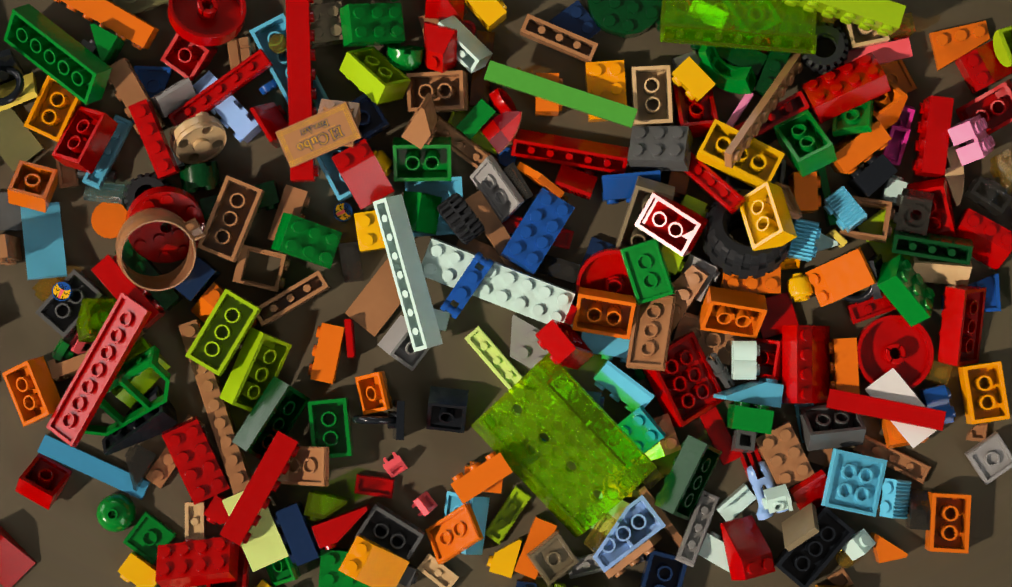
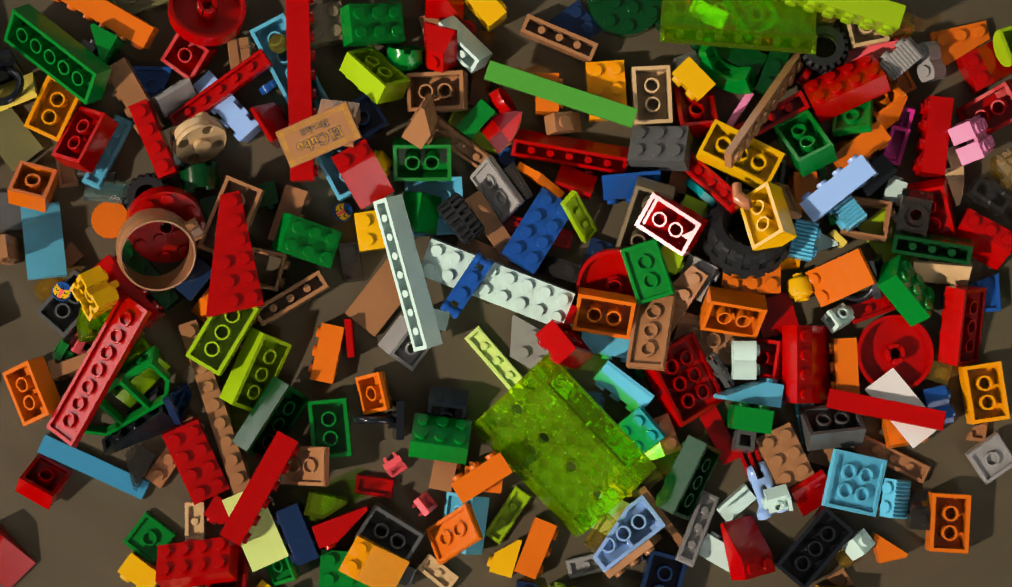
green cylinder [96,494,136,532] -> none
dark tan tile [527,531,579,586] -> none
dark tan tile [782,503,819,552] -> none
none -> medium nougat tile [65,241,85,268]
none -> yellow brick [70,265,119,321]
none -> dark blue wing [163,383,192,425]
none -> red wing [206,191,264,318]
none -> green brick [408,413,472,465]
none -> medium nougat brick [429,460,461,492]
none -> medium nougat slope [544,111,582,135]
none -> lime tile [560,190,598,243]
none -> teal tile [685,177,717,207]
none -> nougat arm [732,182,752,210]
none -> red tile [795,66,812,85]
none -> light blue wedge [799,154,879,222]
none -> light aqua brick [821,303,855,334]
none -> light grey brick [879,36,925,81]
none -> light grey brick [916,41,946,83]

